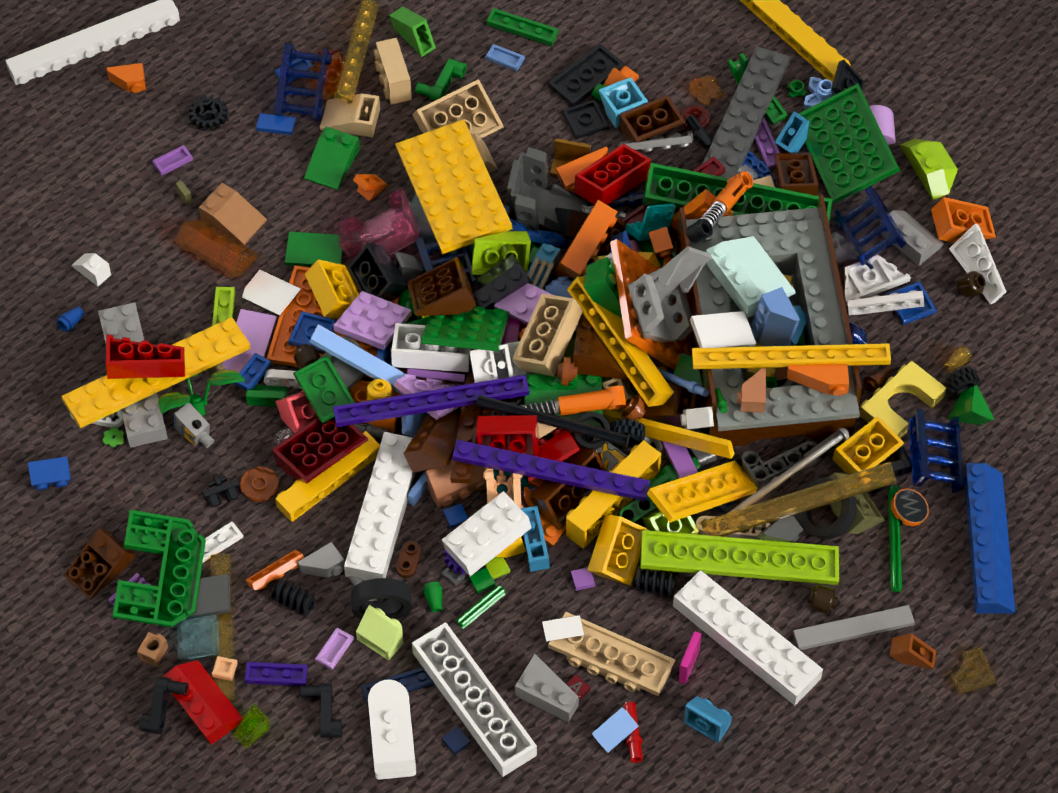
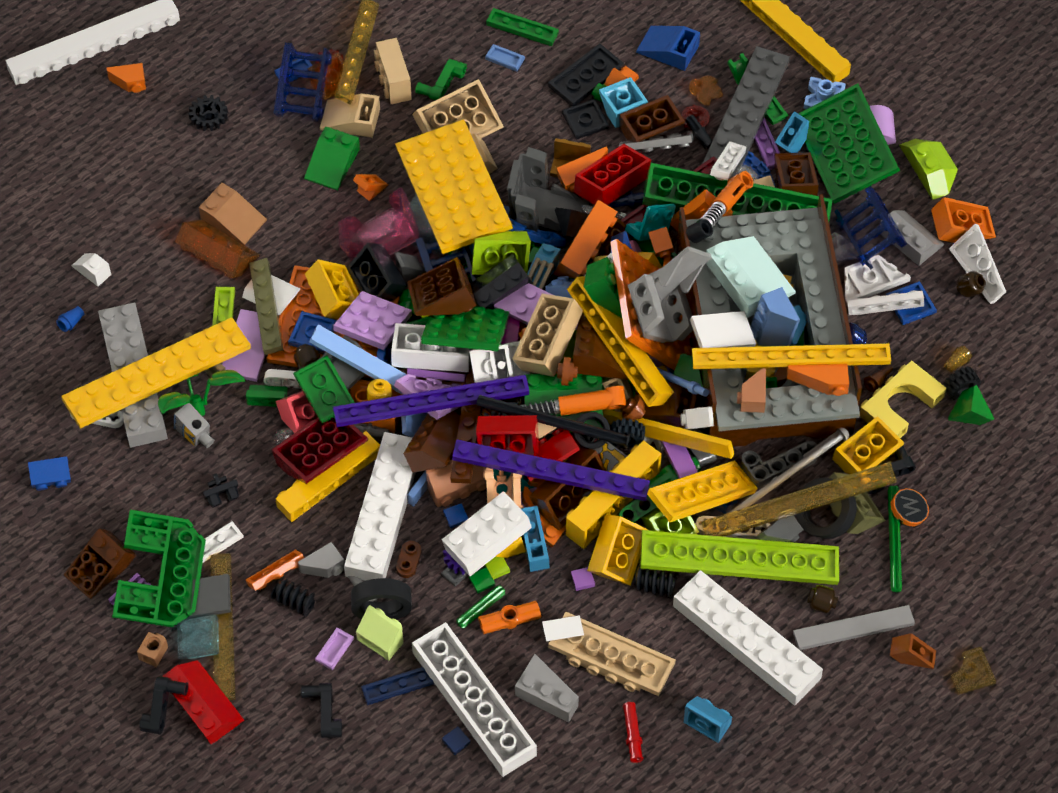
bright green plant [103,427,124,447] -> none
red wedge [106,334,185,379] -> none
medium lavender tile [152,145,193,176] -> none
olive tile [176,181,192,206] -> none
light nougat tile [212,656,237,681] -> none
clear neon green slope [233,704,270,749] -> none
blue plate [234,353,271,391] -> none
dark orange tile [240,466,279,502] -> none
dark purple plate [245,662,308,686] -> none
blue tile [256,113,296,135] -> none
green tile [285,232,345,267] -> none
white piece [368,680,416,780] -> none
bright green slope [389,7,436,57] -> none
green cone [423,582,443,613] -> none
dark red tile [566,674,590,700] -> none
light blue slope [592,707,639,753] -> none
dark pink tile [678,631,701,685] -> none
green piece [715,388,728,413] -> none
green plate [787,80,806,98] -> none
black tile [831,60,865,94] -> none
clear blue fence [908,409,965,493] -> none
blue slope [963,463,1015,614] -> none
none -> olive plate [249,258,283,355]
none -> orange piece [478,601,541,634]
none -> blue slope [636,26,700,71]
none -> white plate [710,141,747,181]

